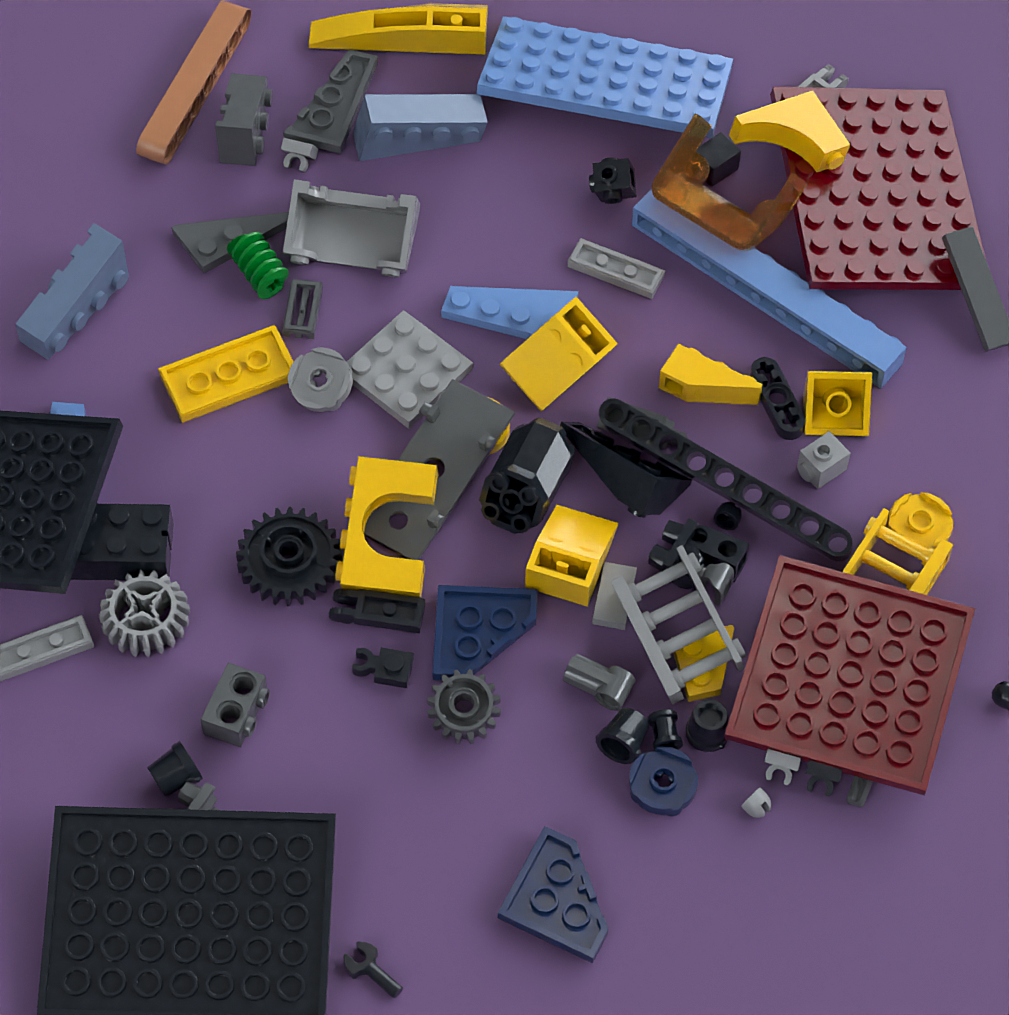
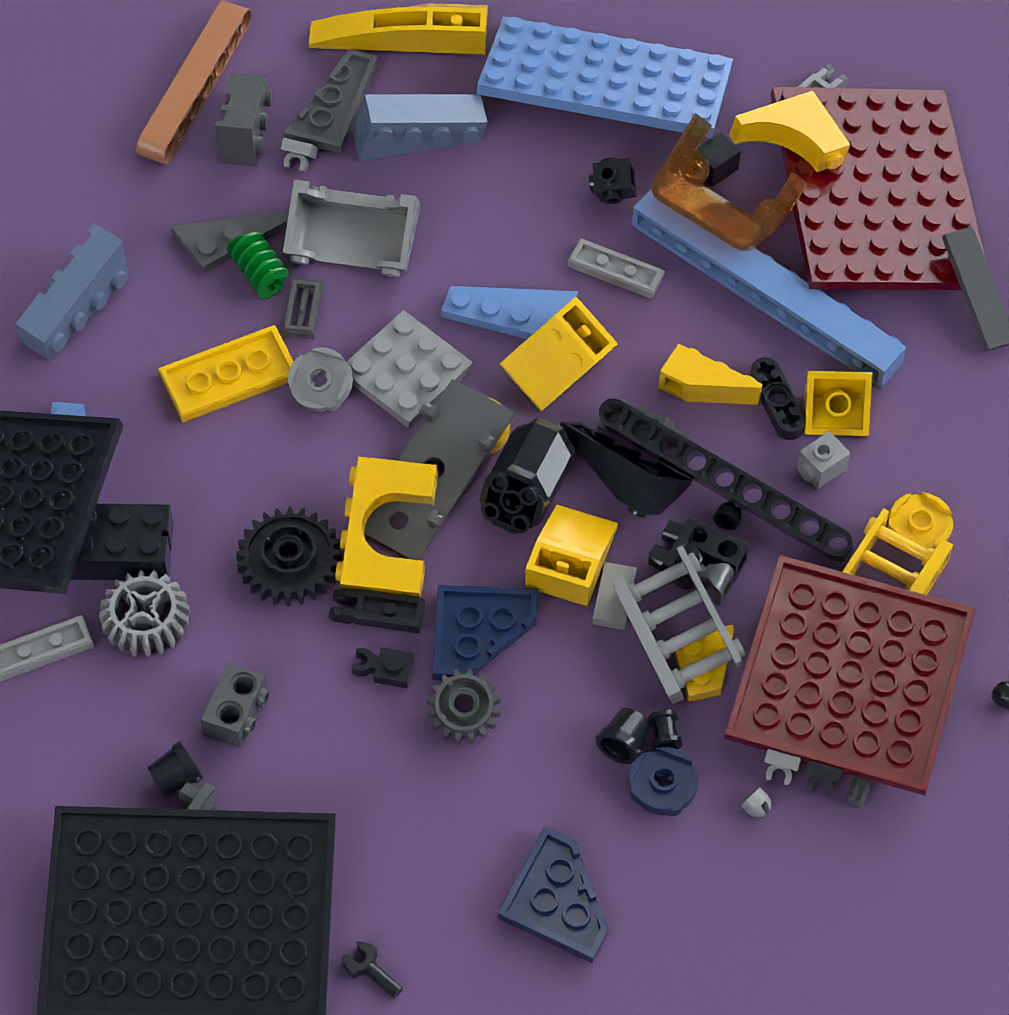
dark grey piece [563,653,636,711] -> none
black piece [686,699,728,752] -> none

